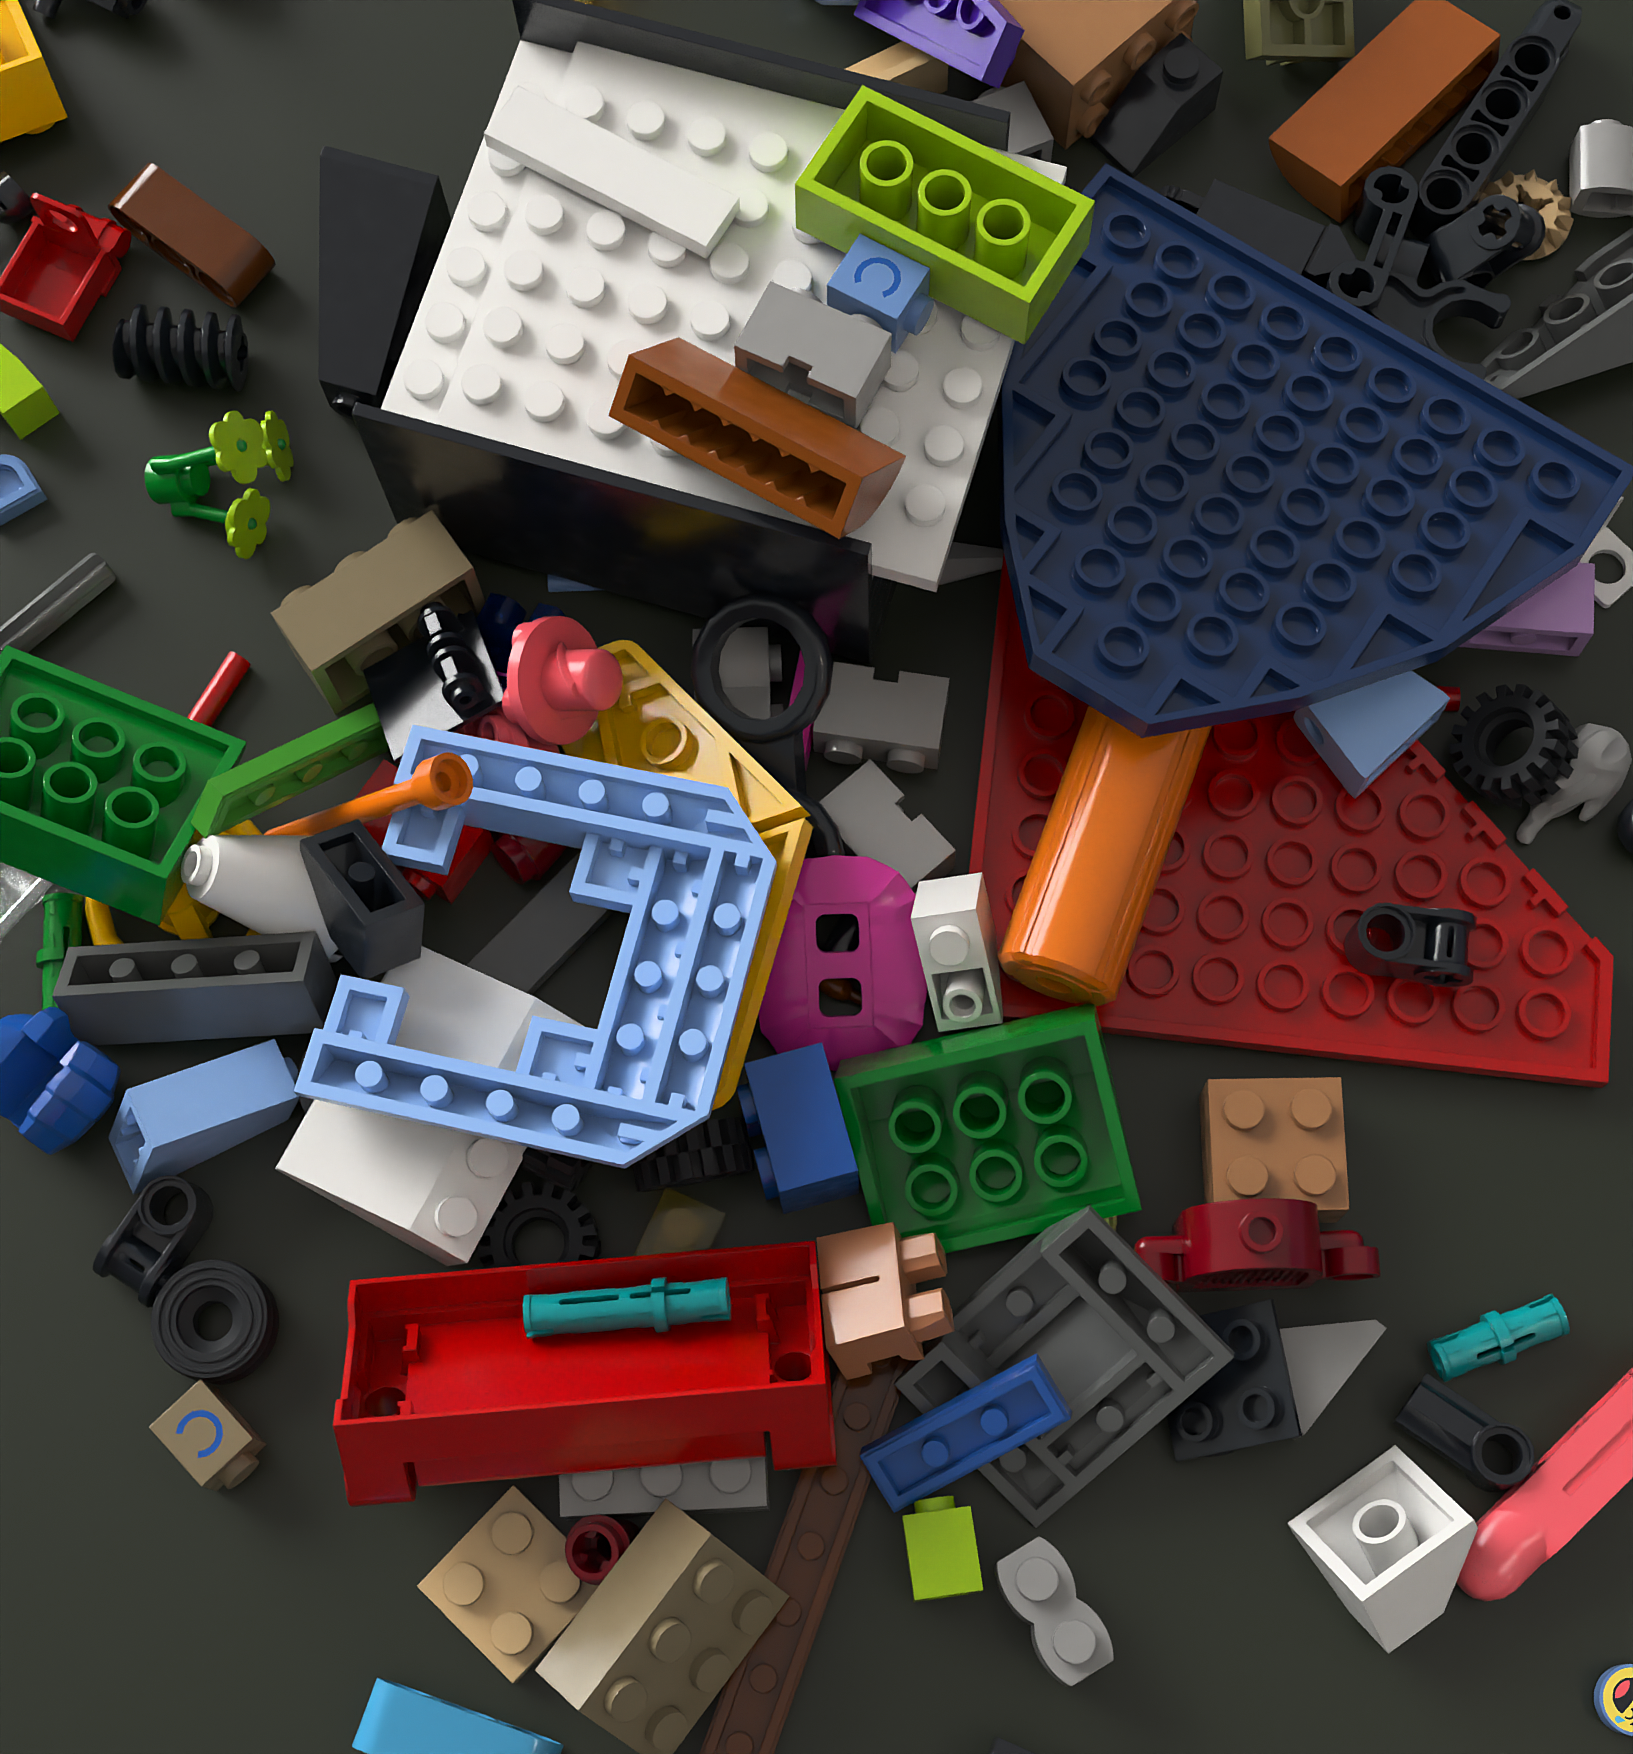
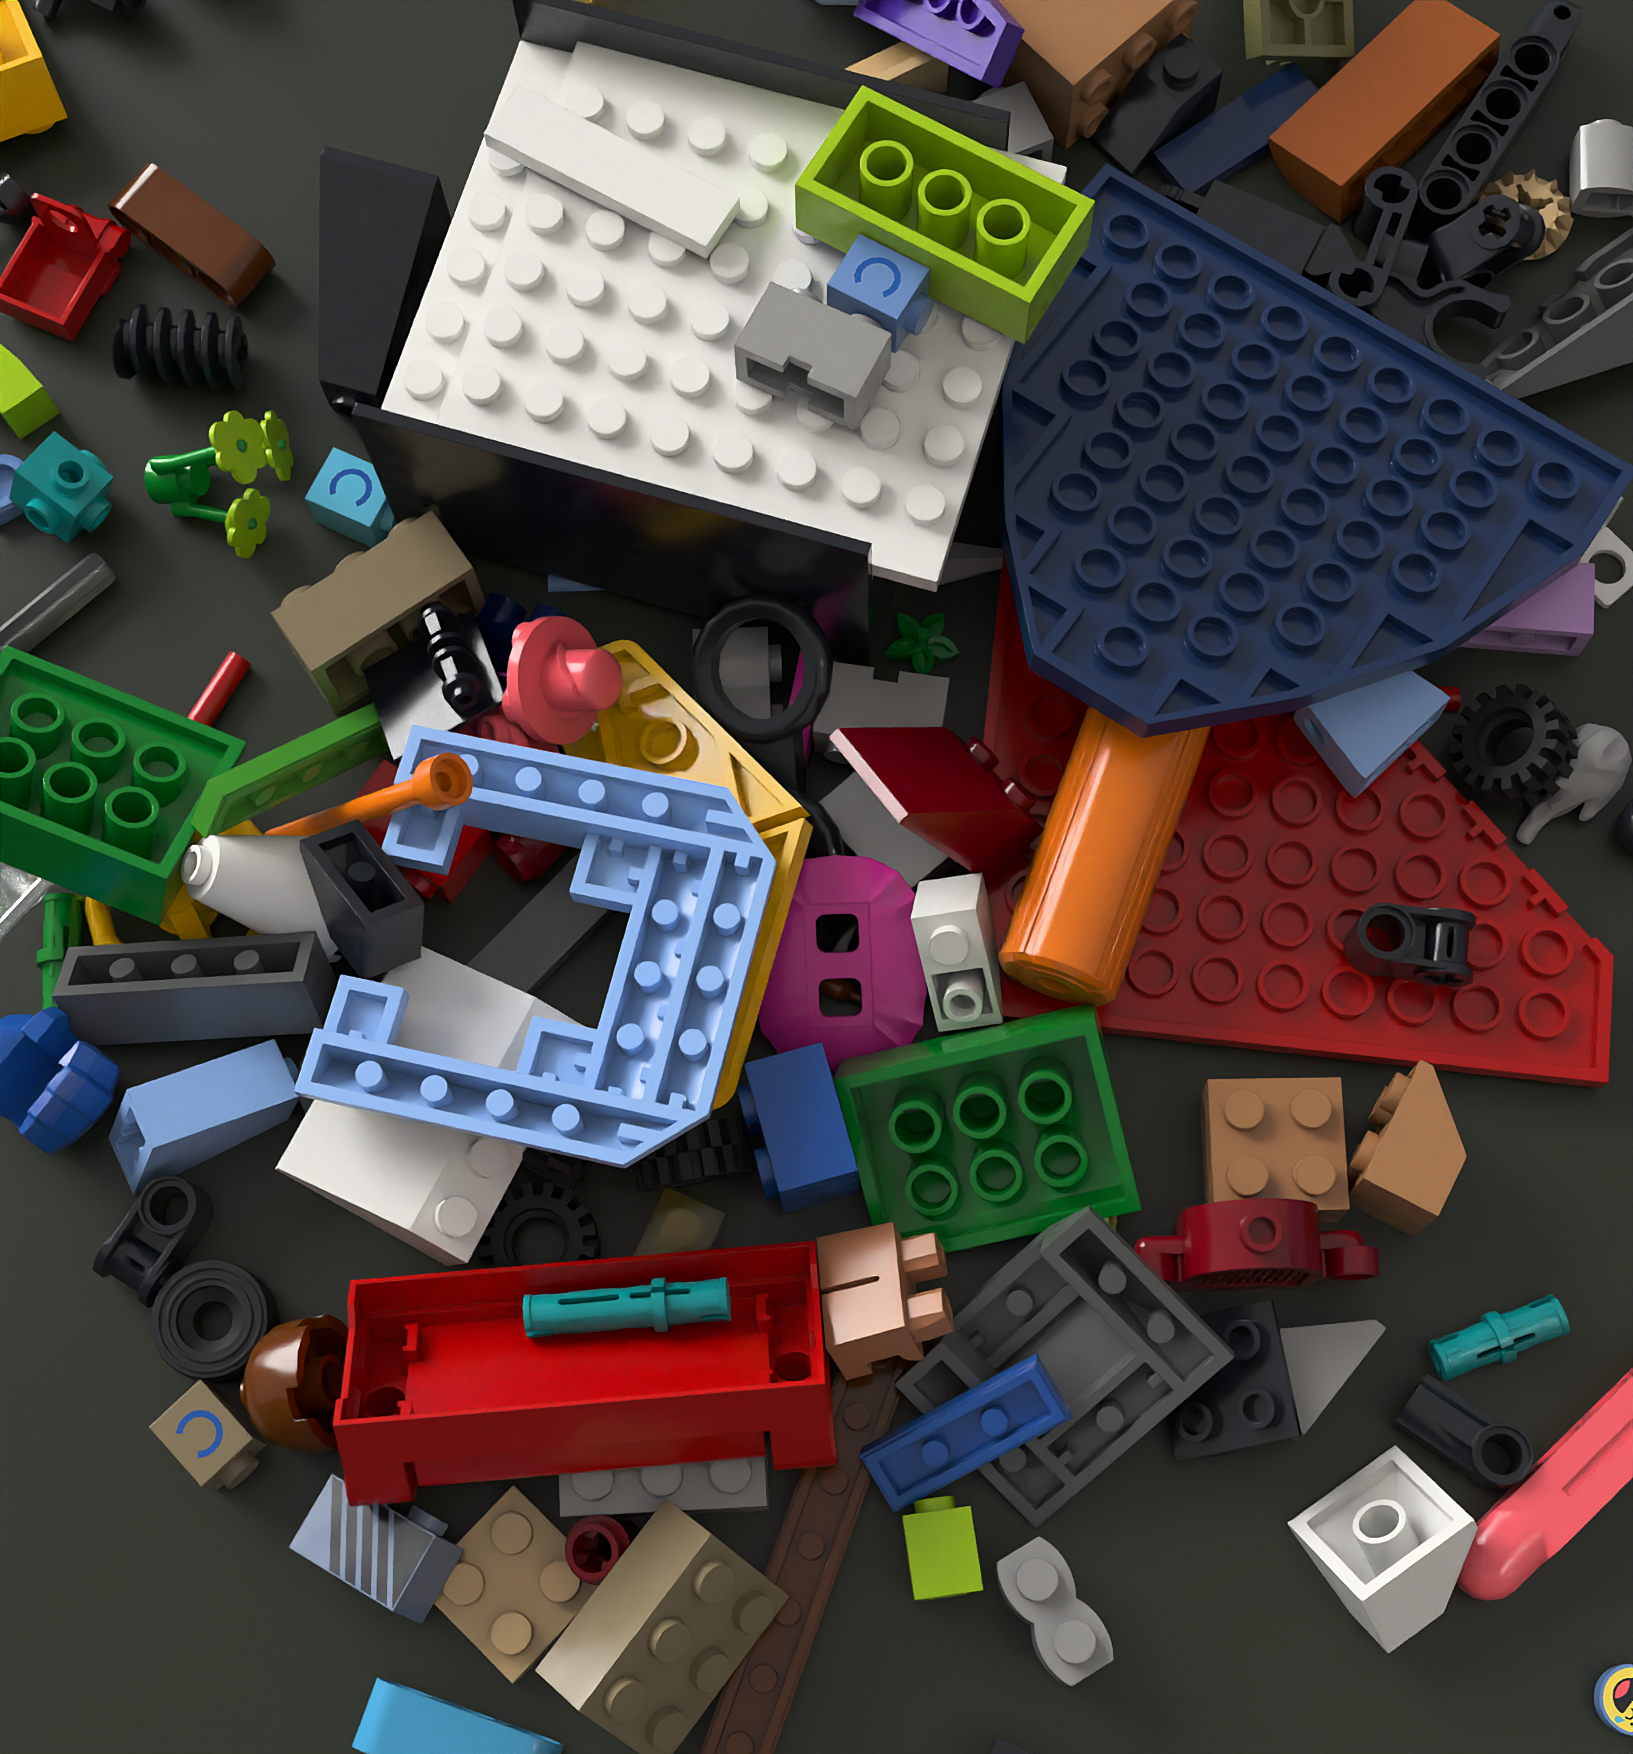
dark orange brick [608,337,906,539] -> none
none -> teal brick [9,431,114,544]
none -> reddish brown cylinder [240,1314,348,1453]
none -> brick [289,1474,464,1624]
none -> medium azure brick [305,447,397,548]
none -> dark red slope [829,727,1043,884]
none -> green plant [884,613,960,675]
none -> dark blue tile [1151,62,1319,196]
none -> medium nougat slope [1347,1060,1467,1238]

